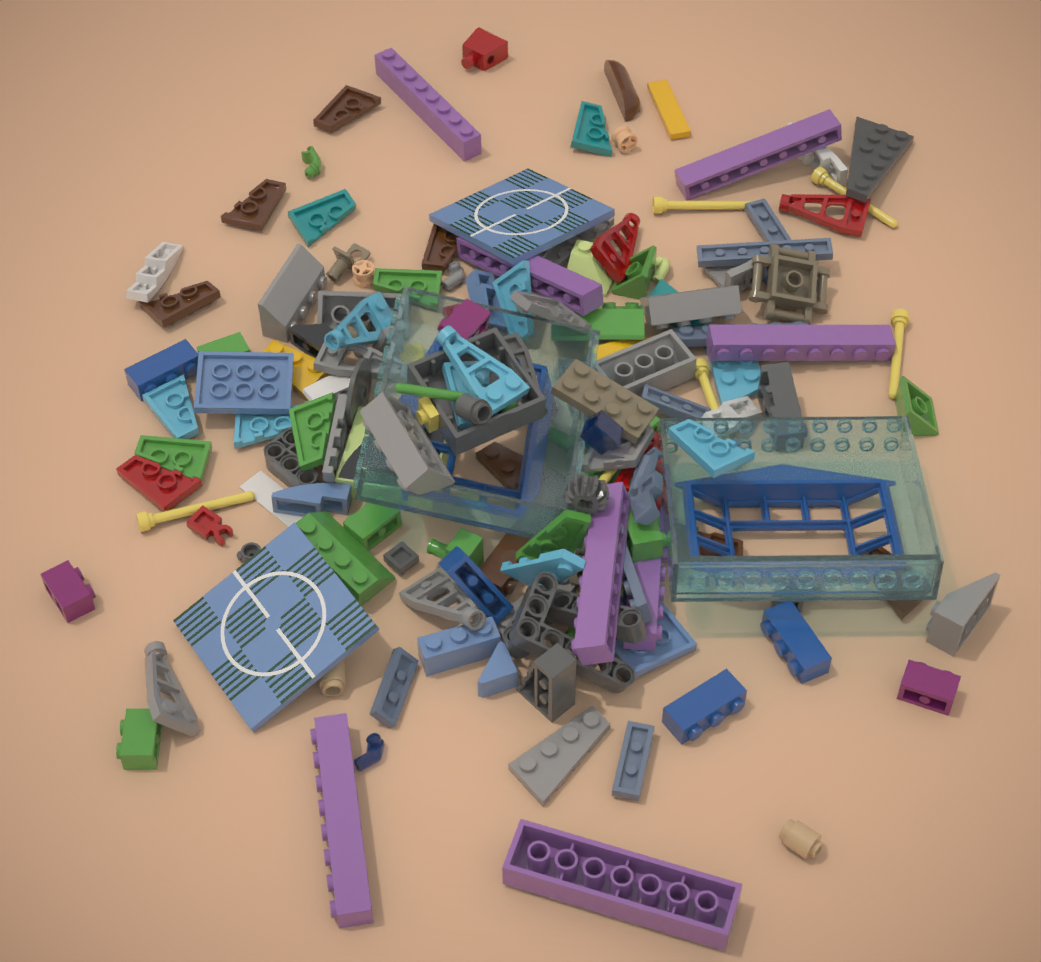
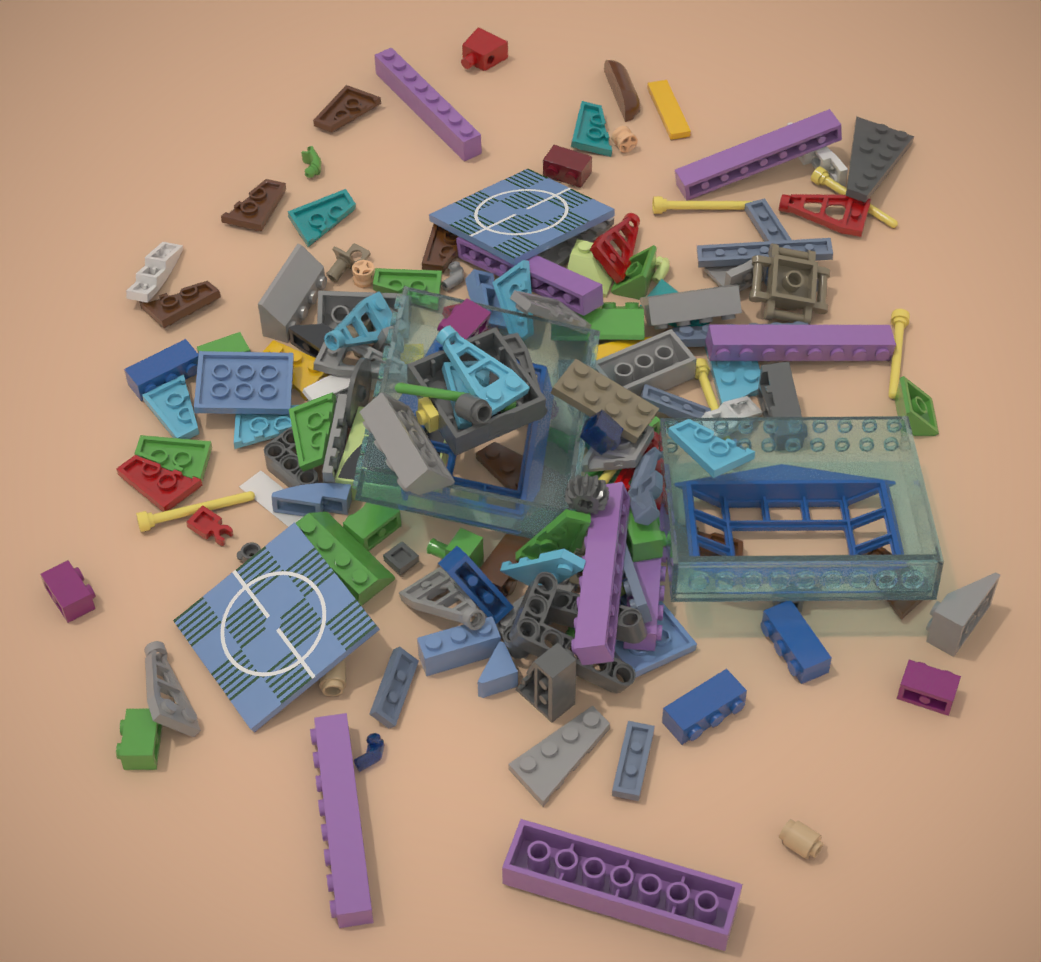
none -> dark red brick [543,145,592,188]

